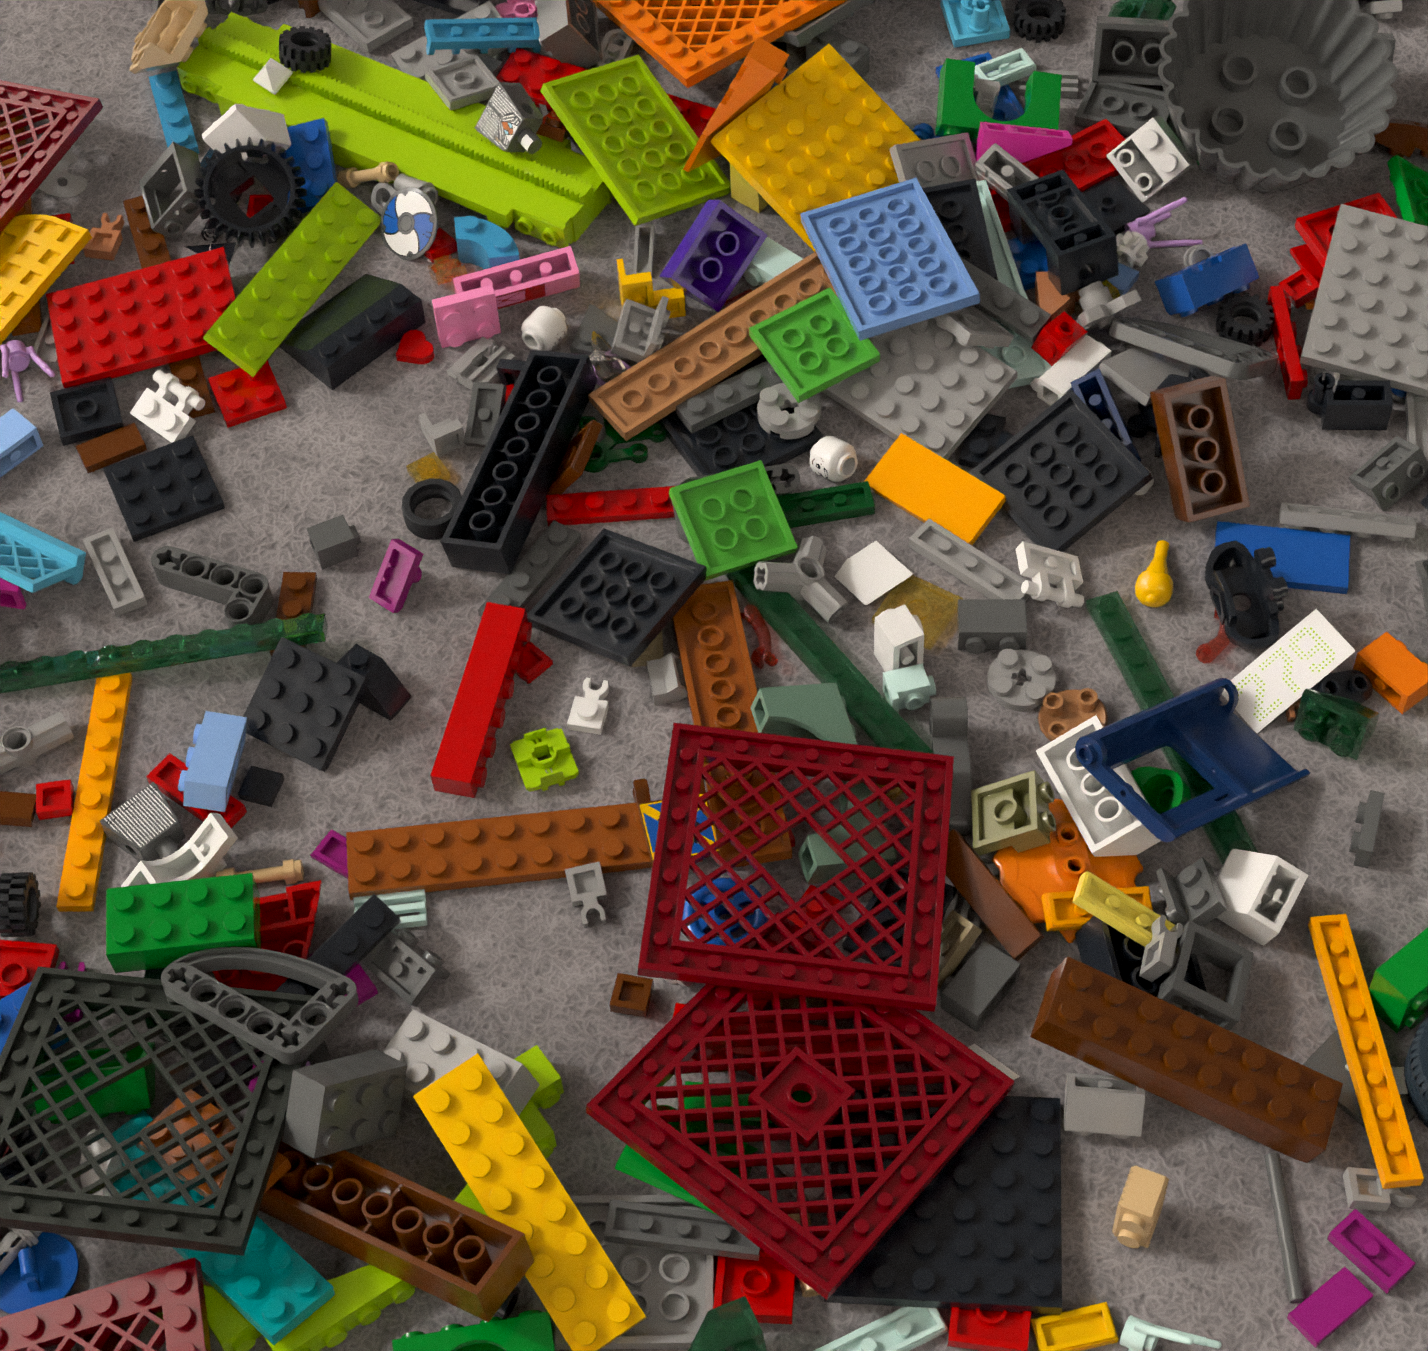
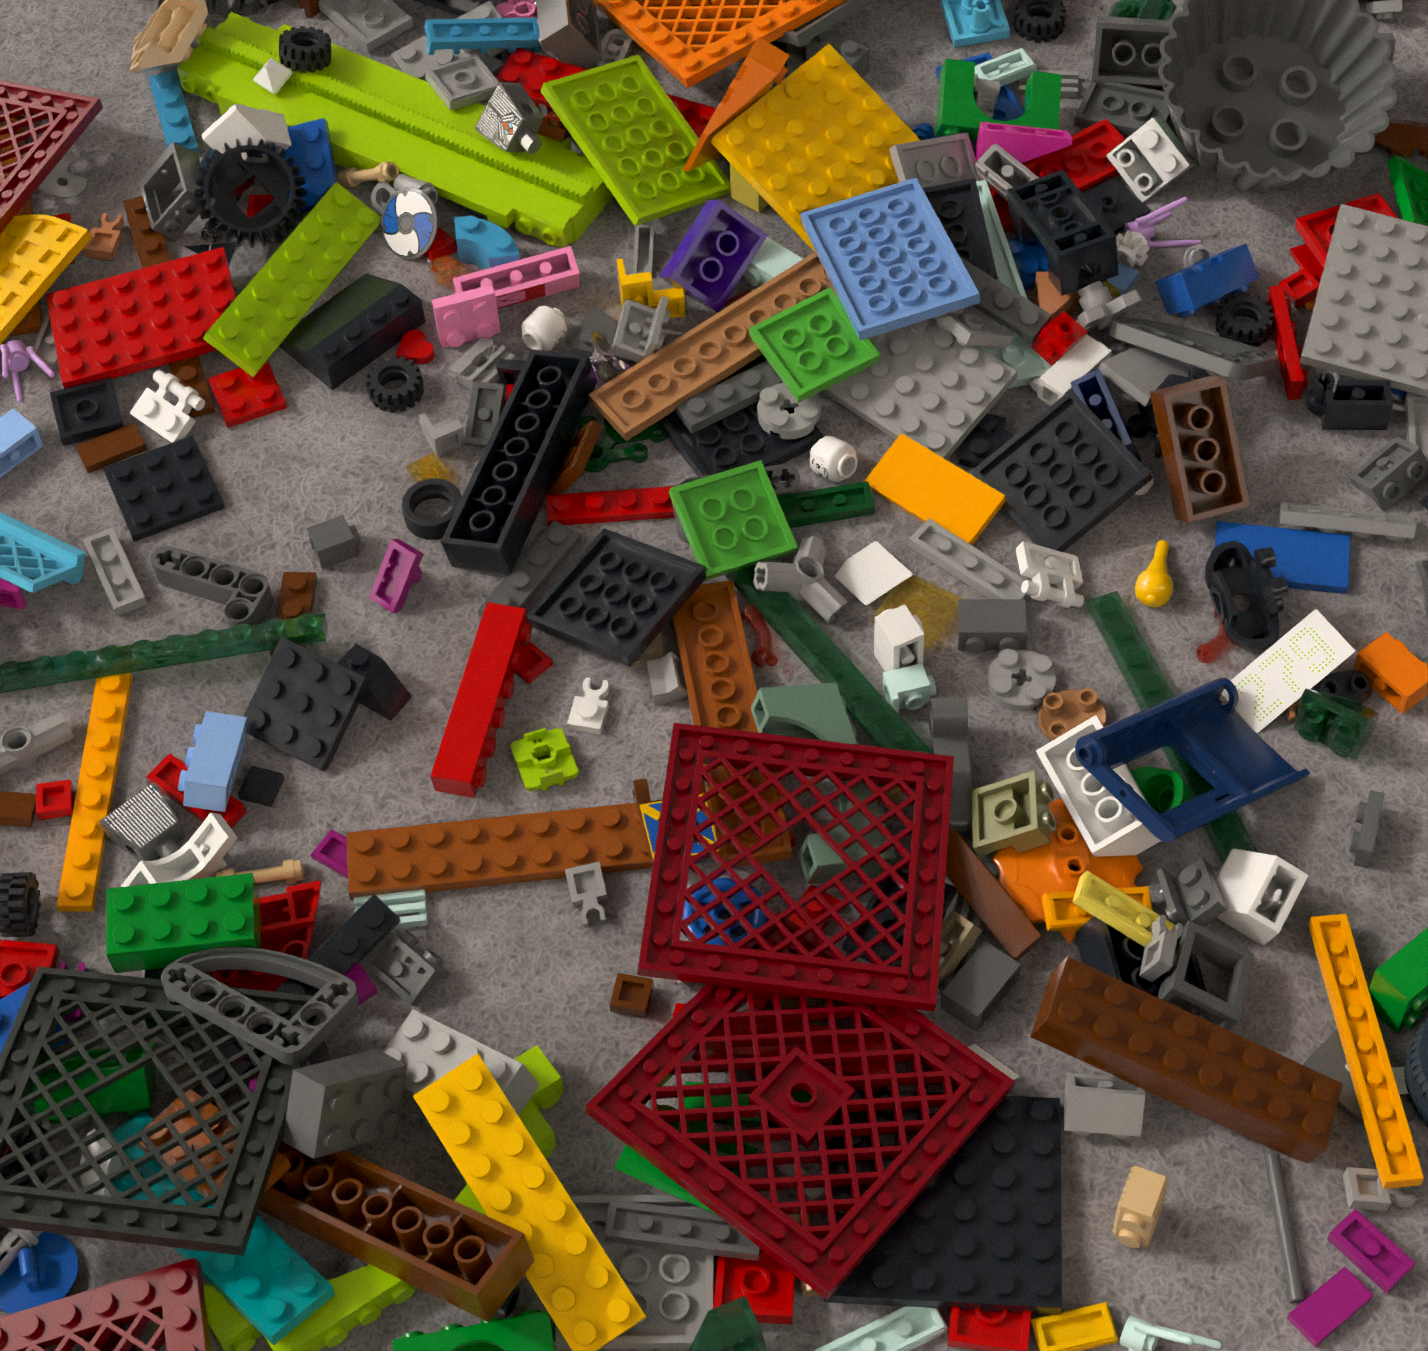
none -> black tyre [366,356,424,413]

